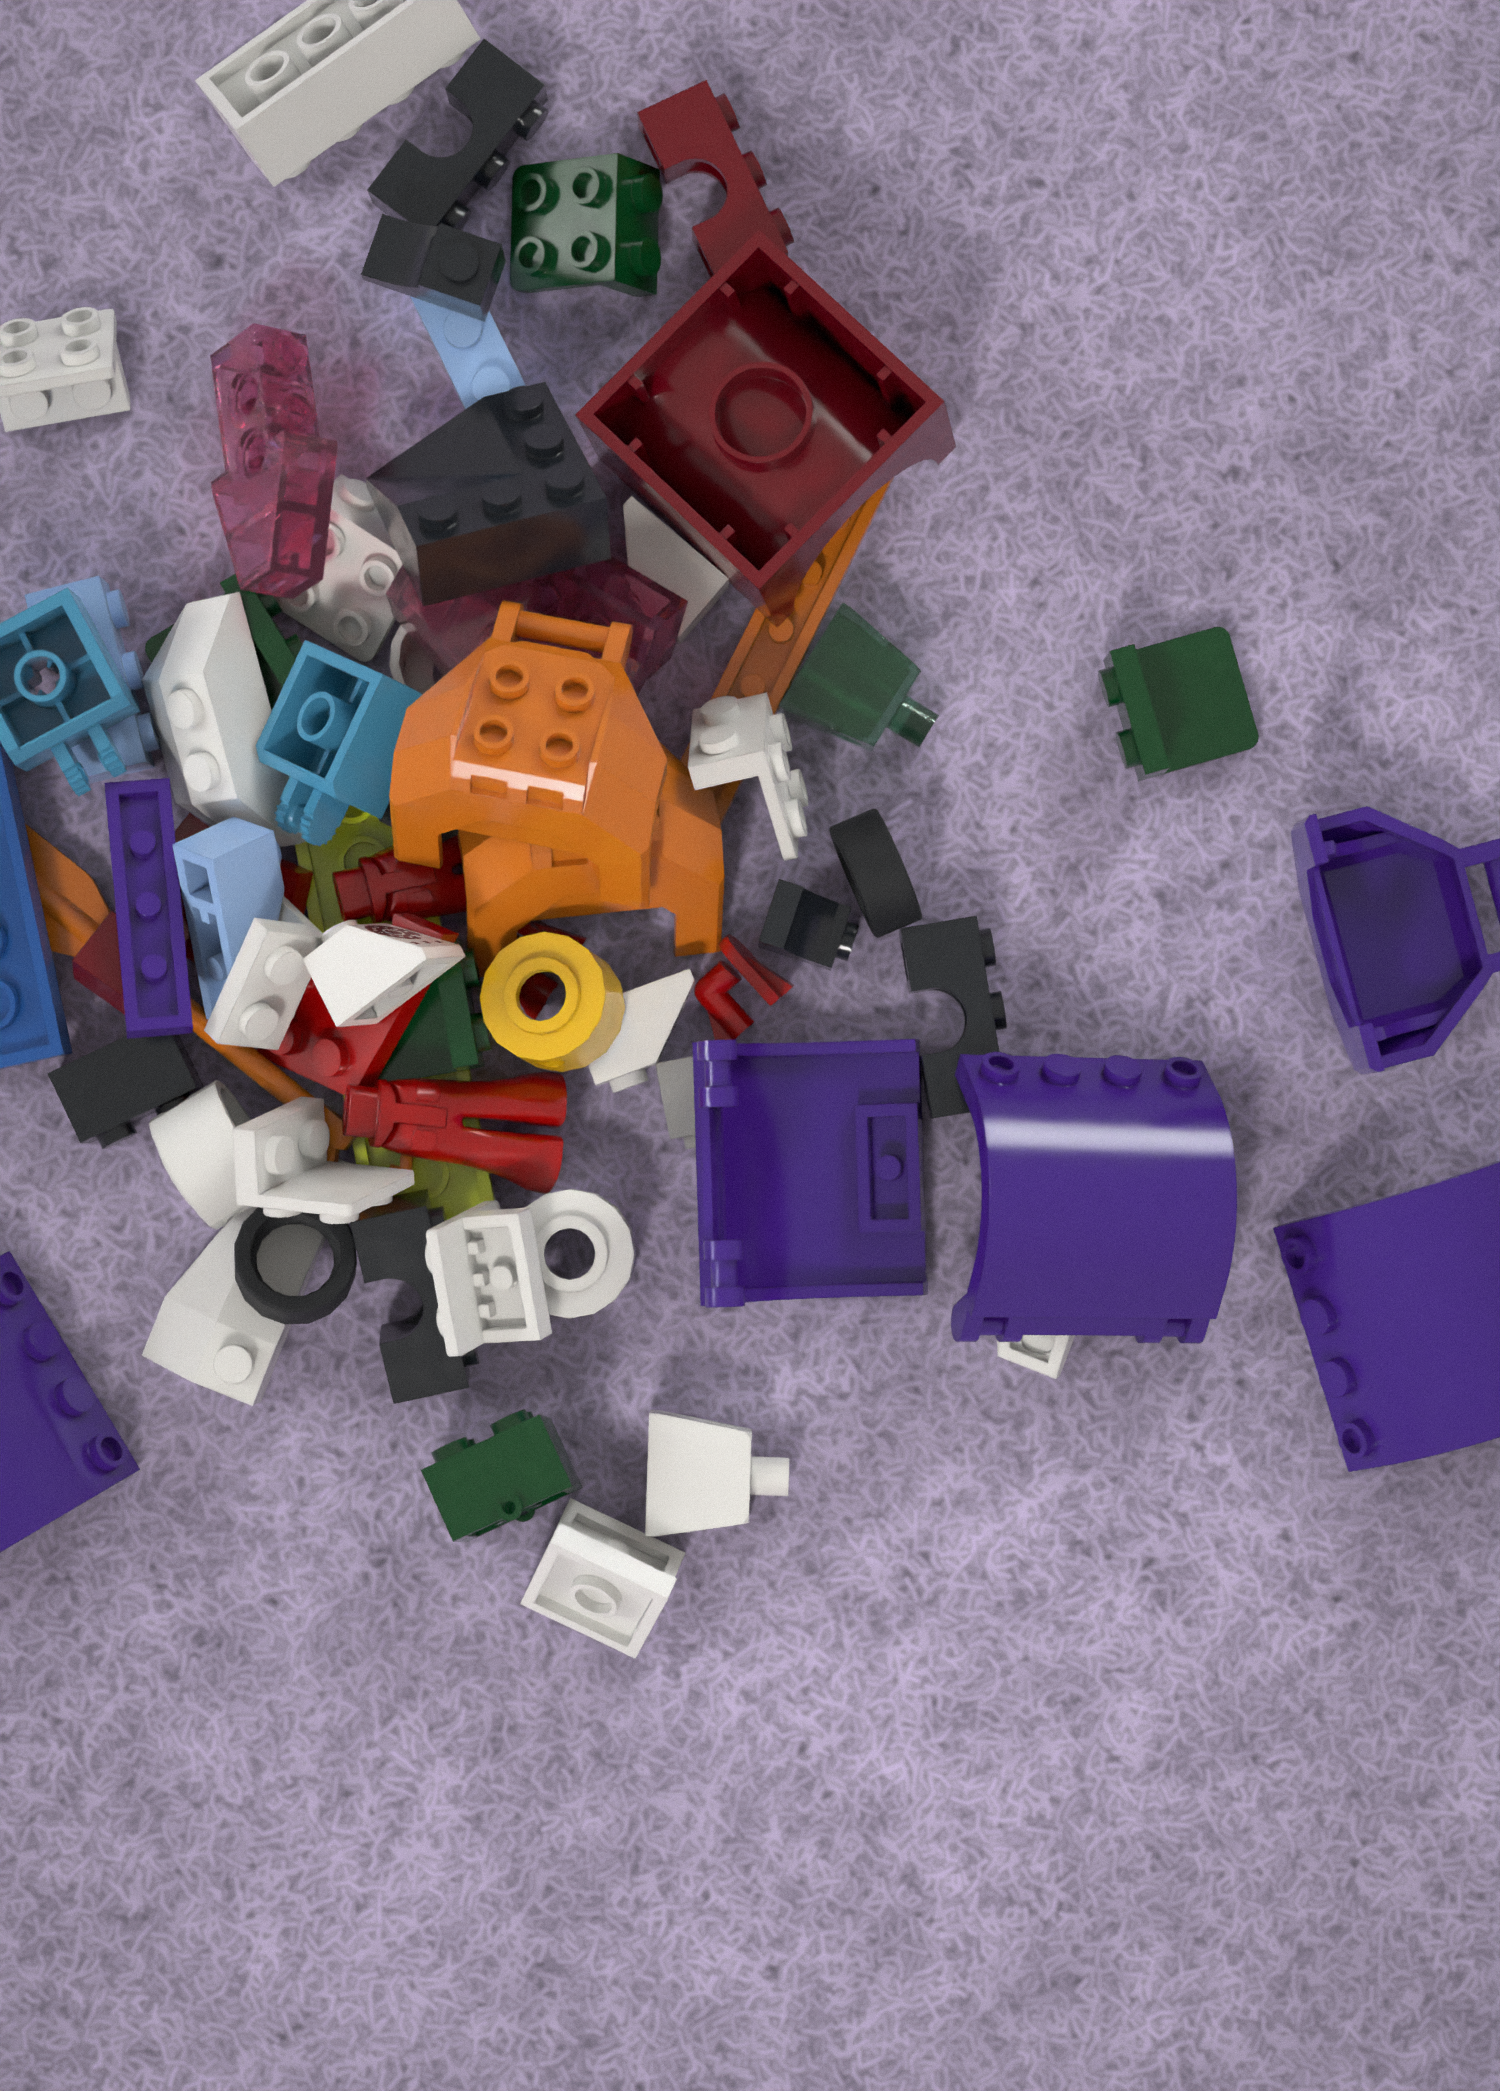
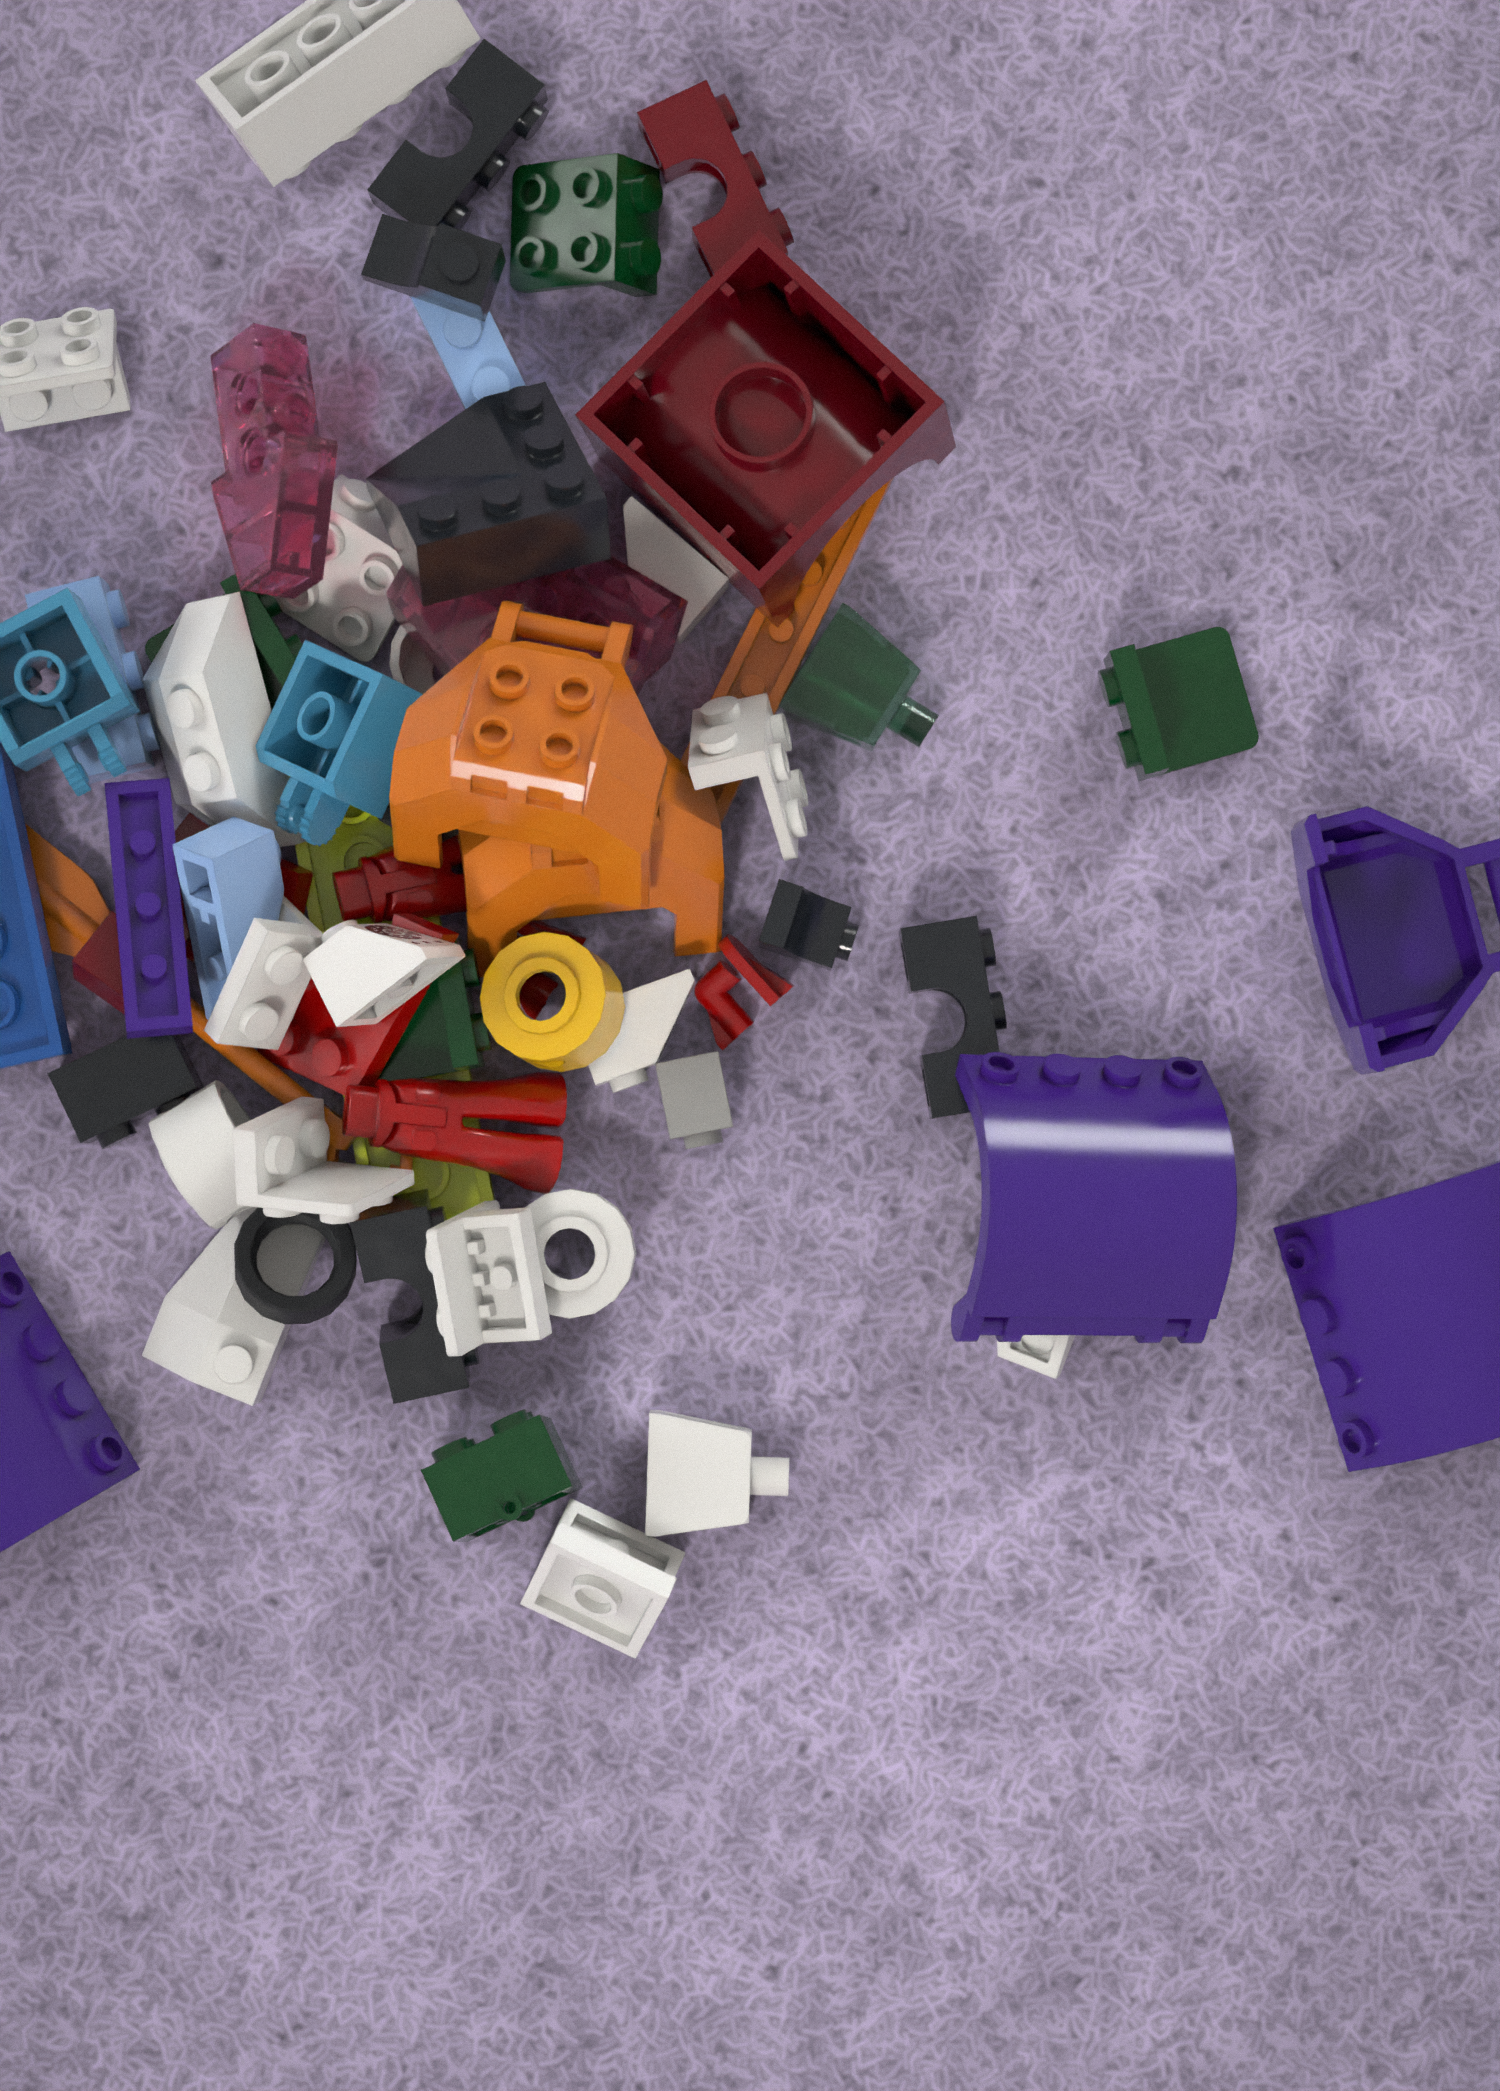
dark purple hinge [692,1039,928,1308] -> none
black tyre [829,809,922,938] -> none

